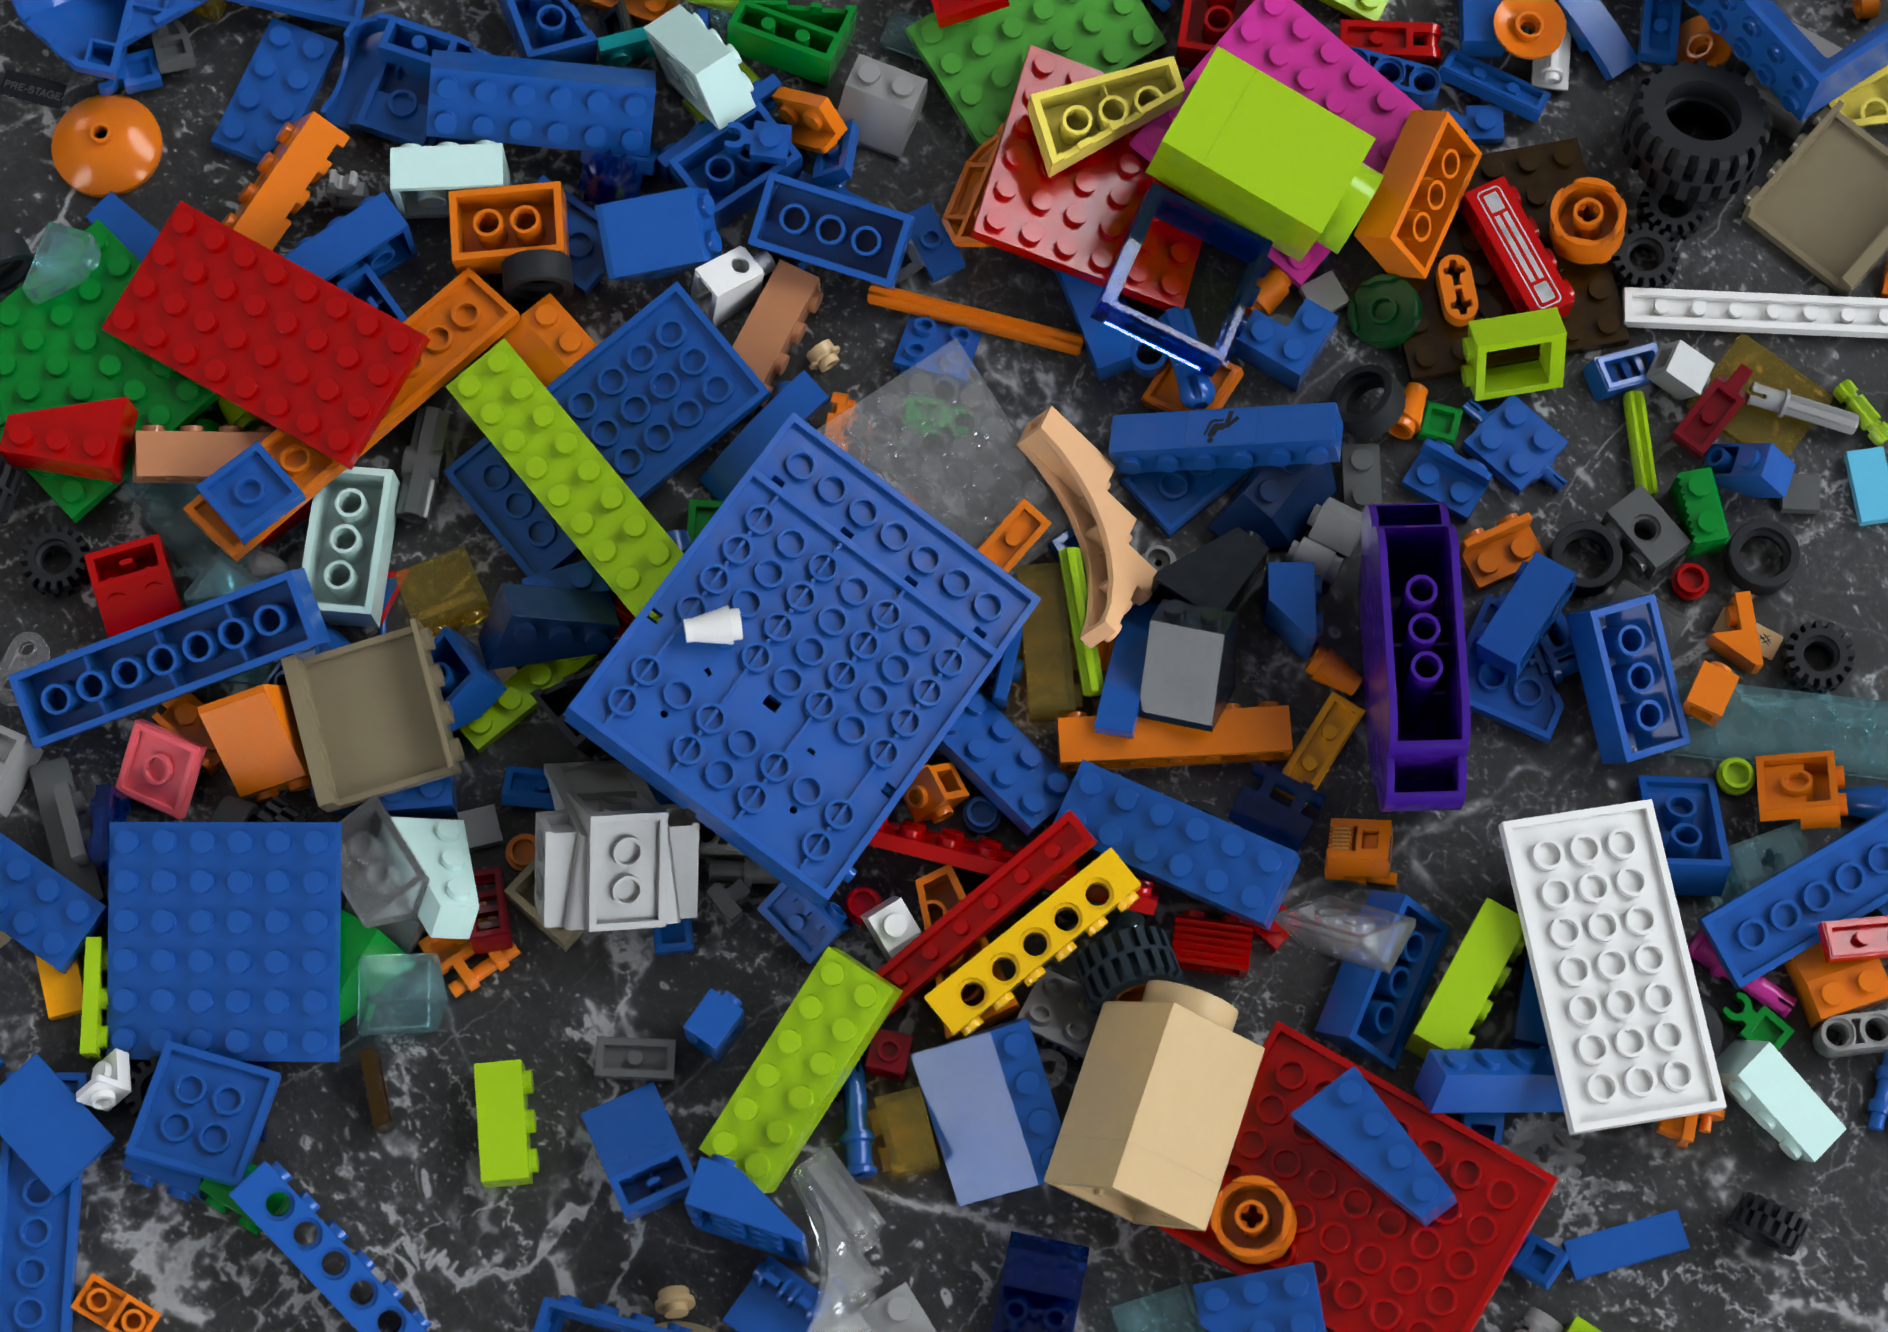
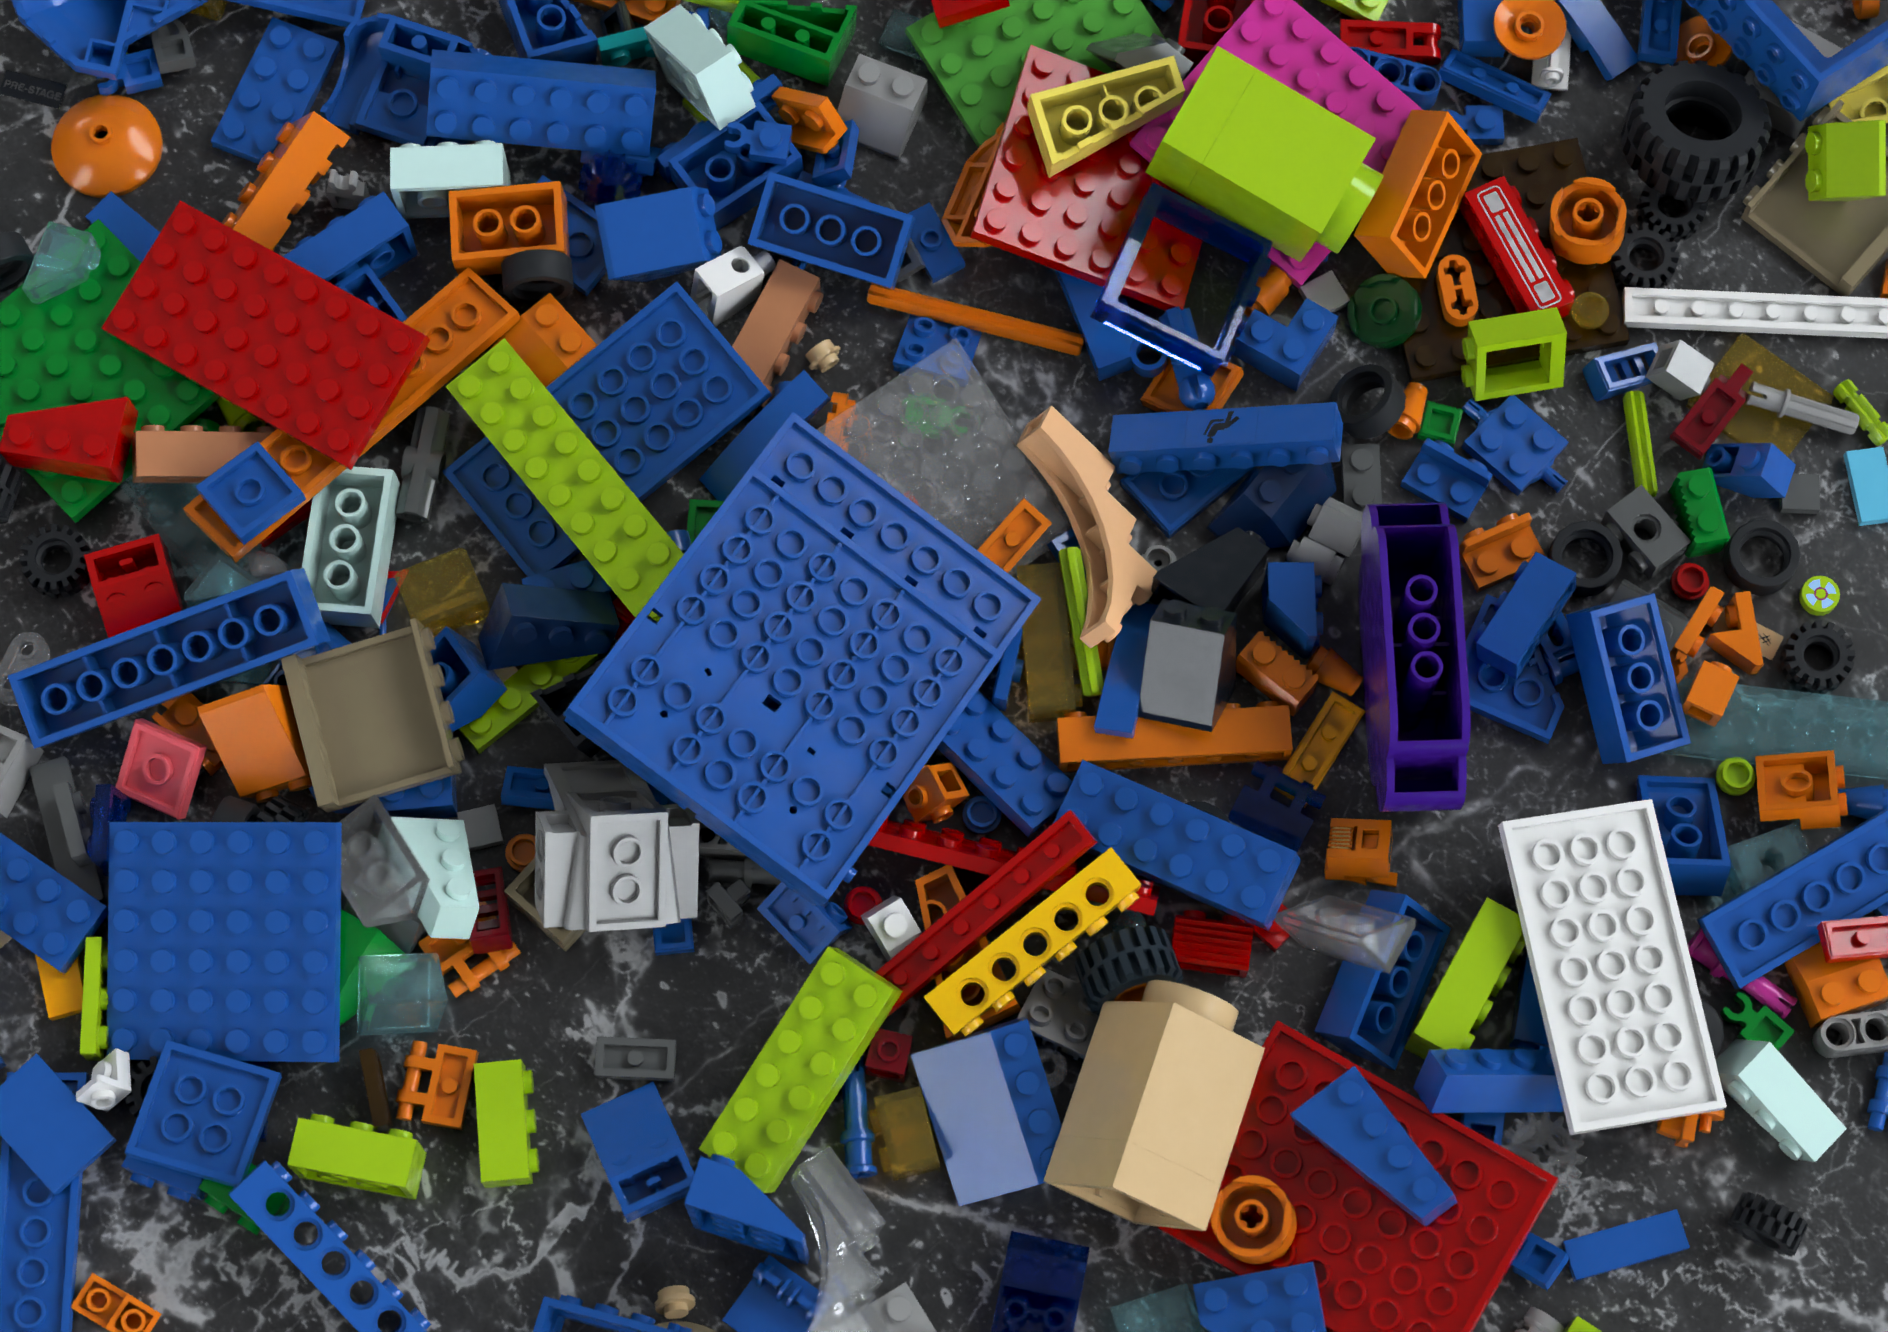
white cone [683,605,743,645] -> none
blue brick [683,988,747,1064] -> none
none -> lime brick [287,1114,427,1200]
none -> orange plate [395,1040,479,1130]
none -> dark grey slope [1086,33,1193,80]
none -> orange brick [1236,631,1318,716]
none -> clear yellow plate [1571,292,1609,329]
none -> orange hinge [1669,586,1725,685]
none -> lime tile [1799,576,1840,616]
none -> lime slope [1805,120,1886,201]

